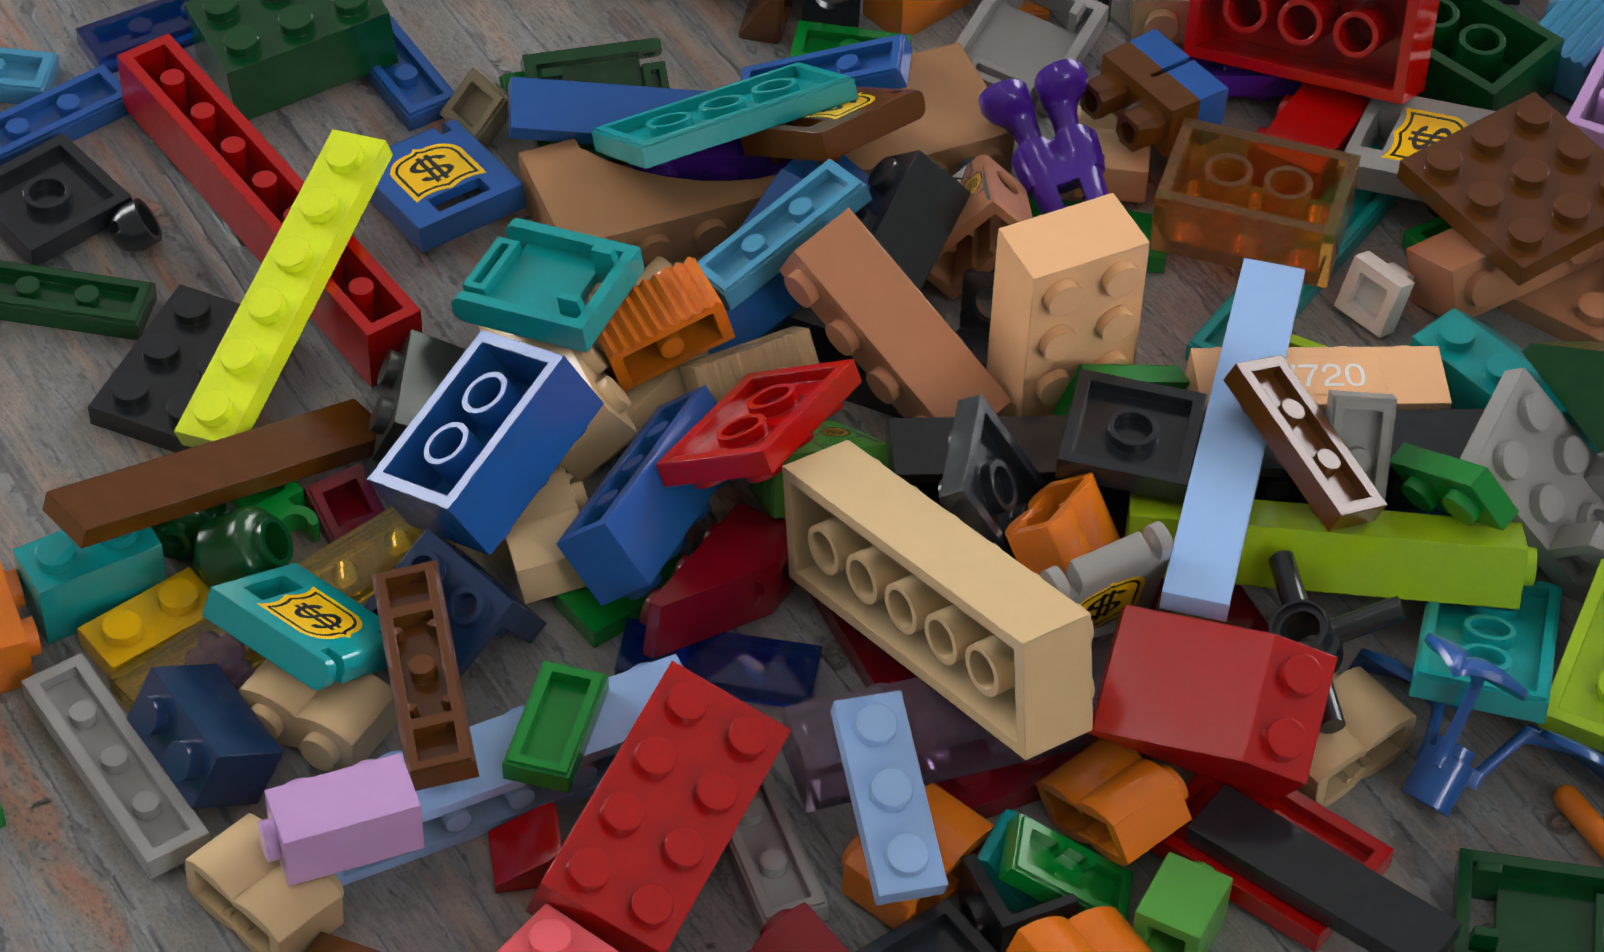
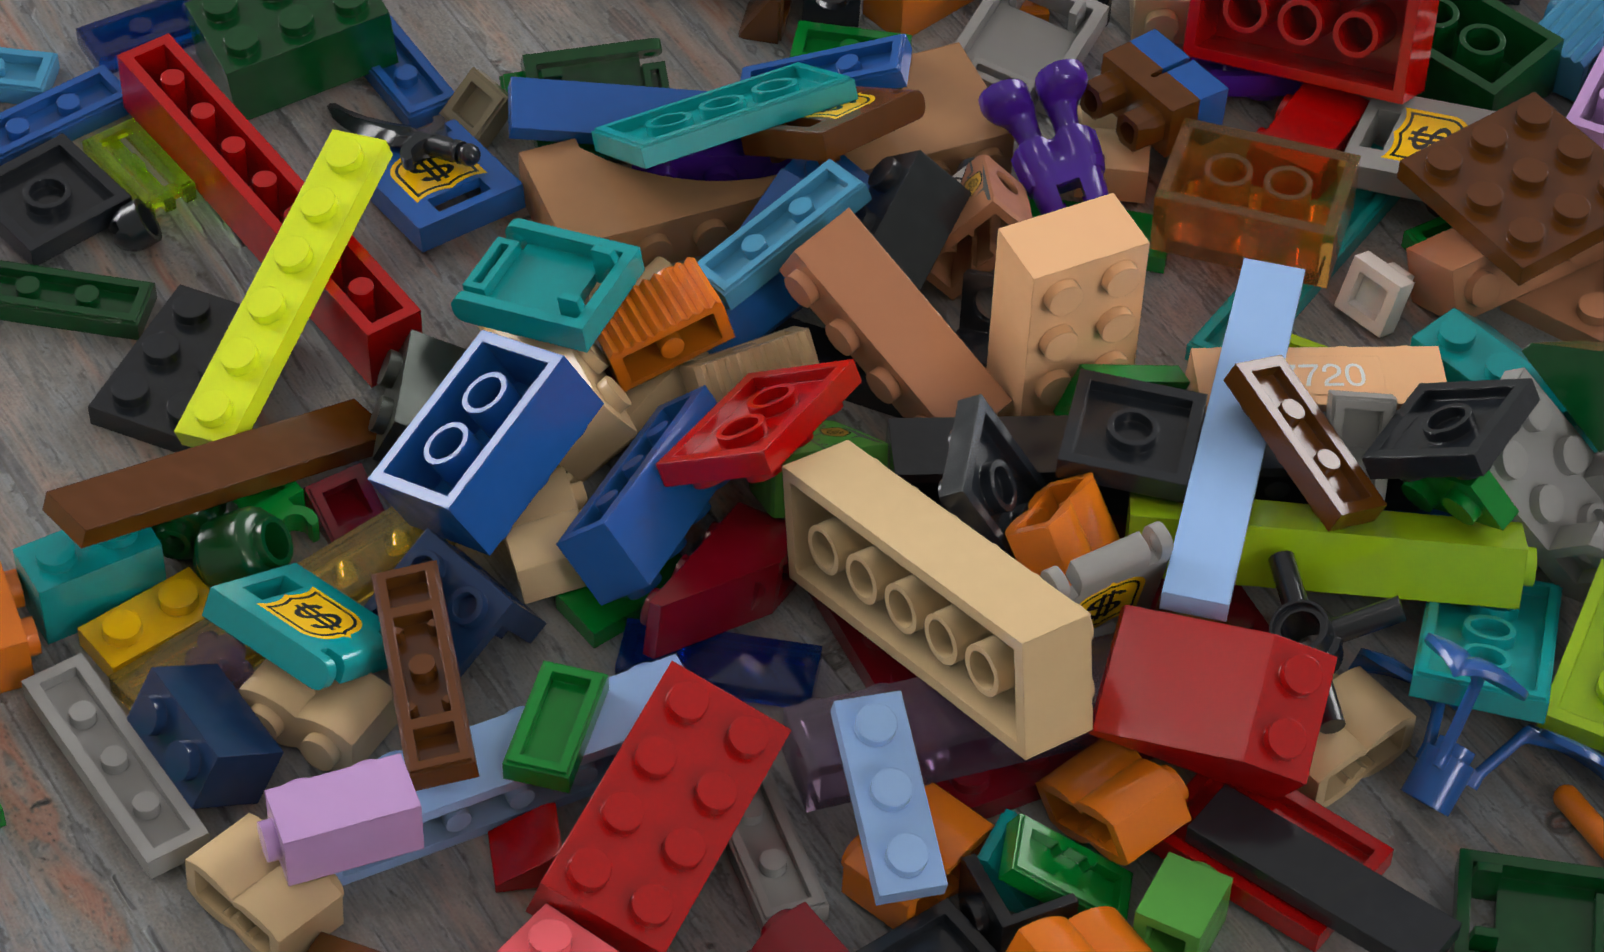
none -> clear neon green tile [82,118,197,217]
none -> black piece [327,103,481,171]
none -> black plate [1361,378,1540,482]

